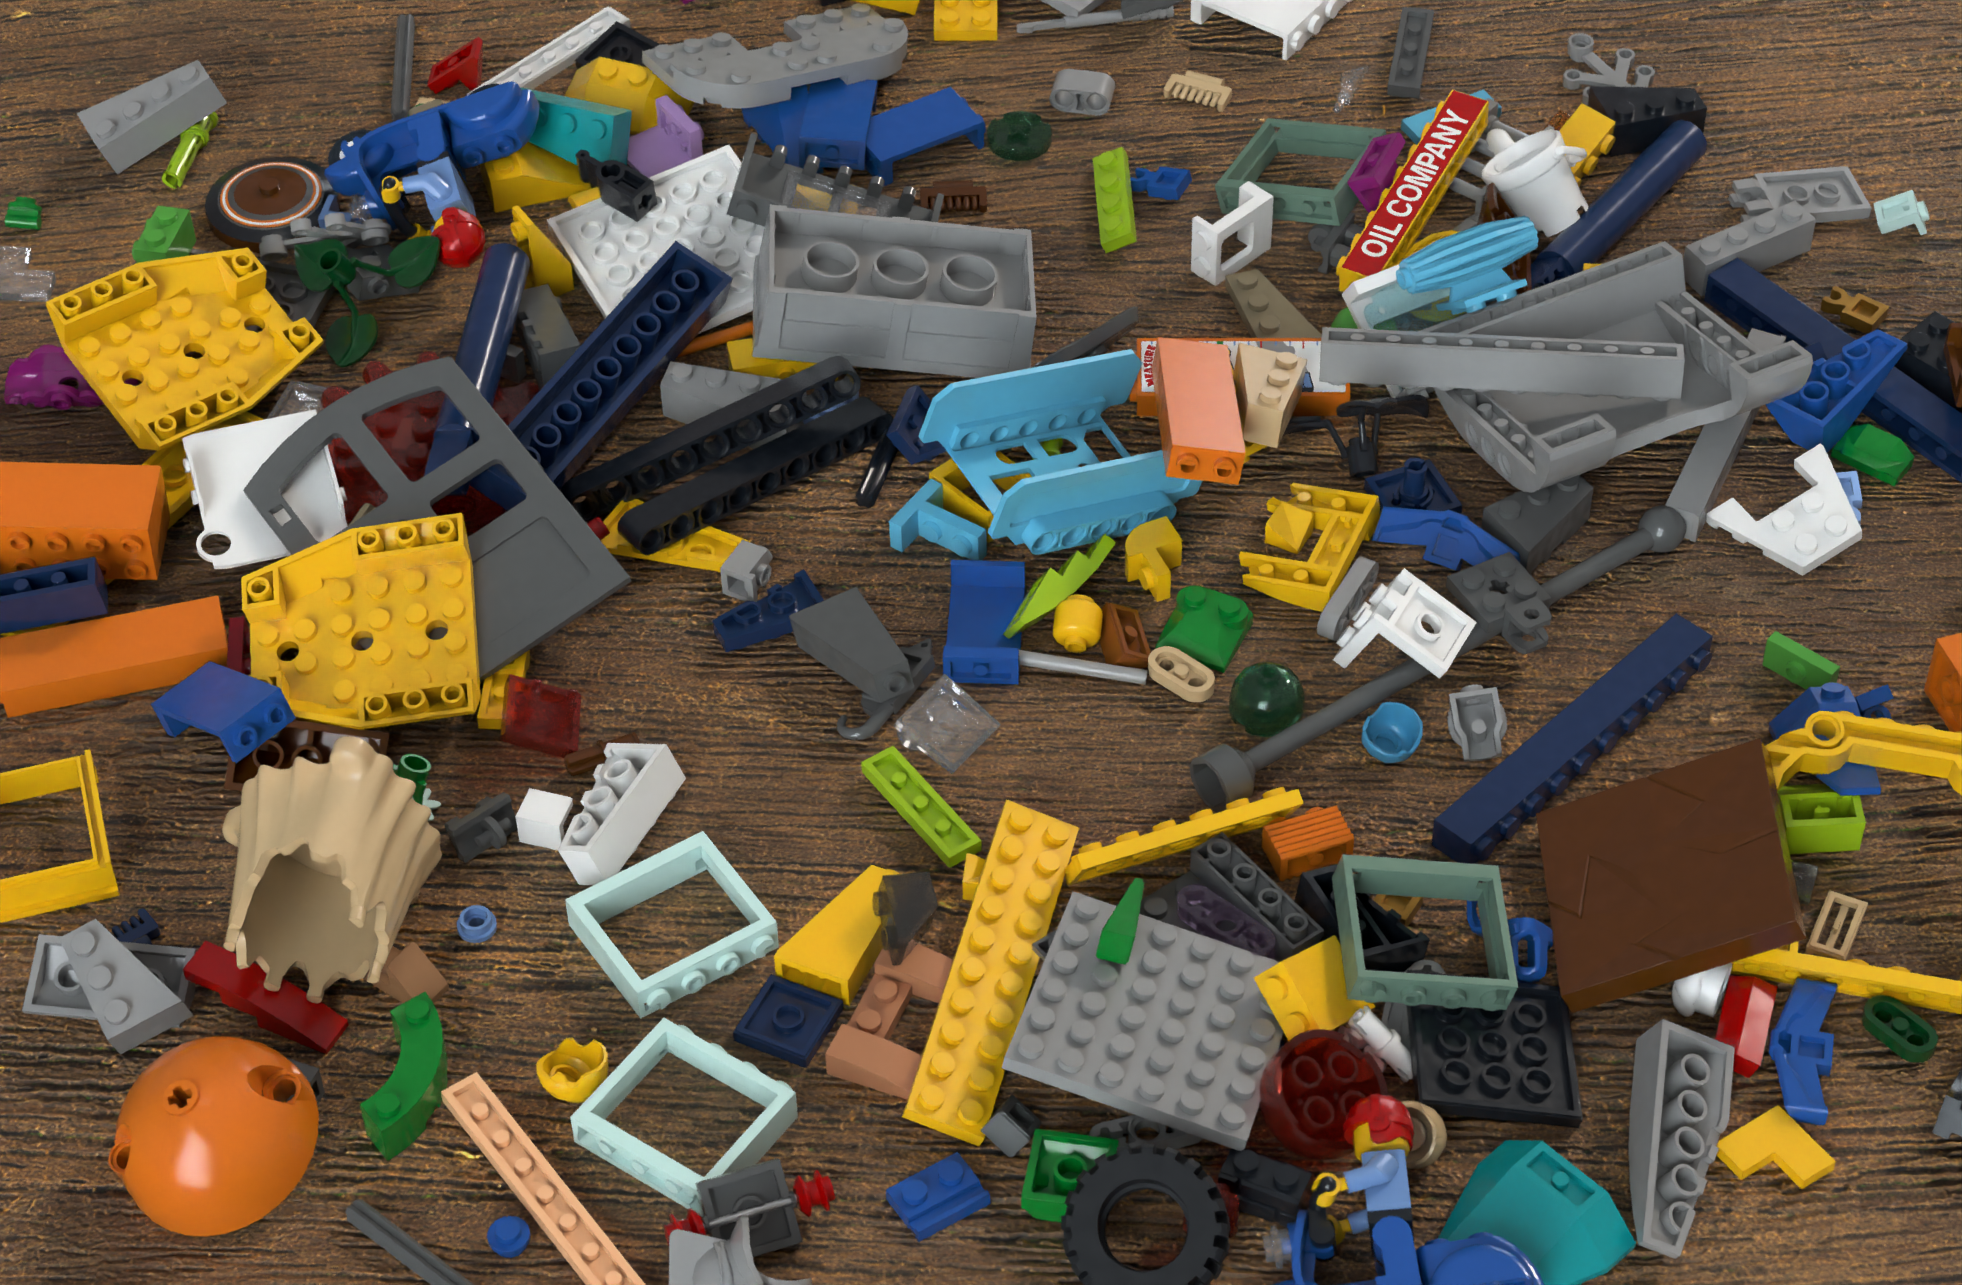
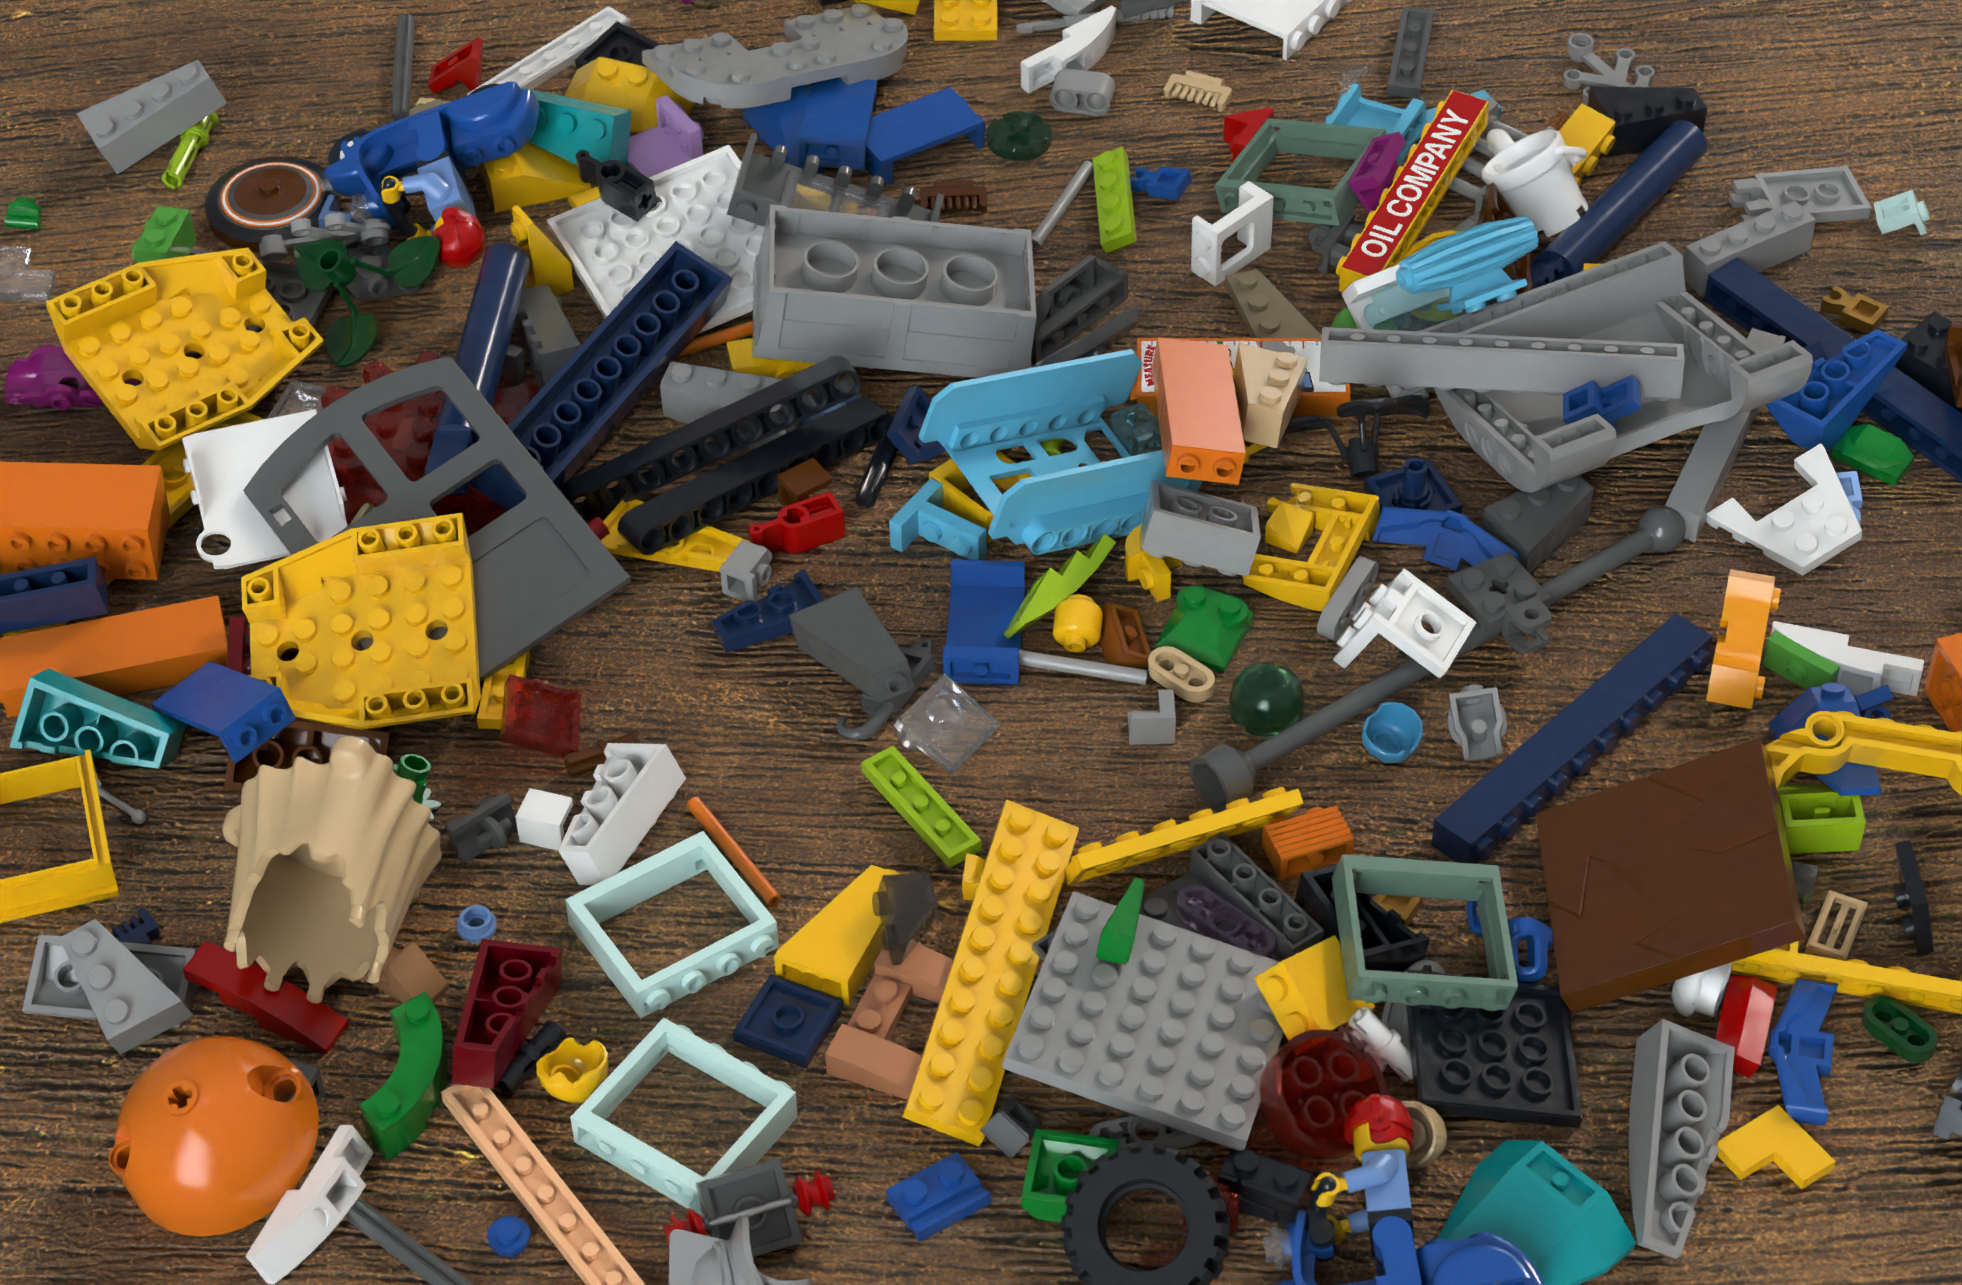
none -> teal wedge [9,668,187,769]
none -> light grey hinge [96,779,147,824]
none -> white slope [245,1125,374,1284]
none -> dark red wedge [452,939,563,1089]
none -> black pin [496,1020,567,1096]
none -> orange piece [687,797,782,907]
none -> red piece [748,491,845,553]
none -> reddish brown panel [777,458,832,507]
none -> white slope [1020,6,1116,93]
none -> dark grey wedge [1031,254,1128,365]
none -> light grey piece [1032,161,1094,250]
none -> clear light blue brick [1111,402,1162,456]
none -> light grey panel [1127,689,1176,745]
none -> light grey slope [1140,480,1261,577]
none -> red slope [1223,108,1274,163]
none -> medium azure panel [1324,83,1427,166]
none -> blue brick [1563,375,1641,432]
none -> light orange brick [1706,569,1781,709]
none -> white slope [1771,621,1924,696]
none -> black plate [1893,840,1934,955]

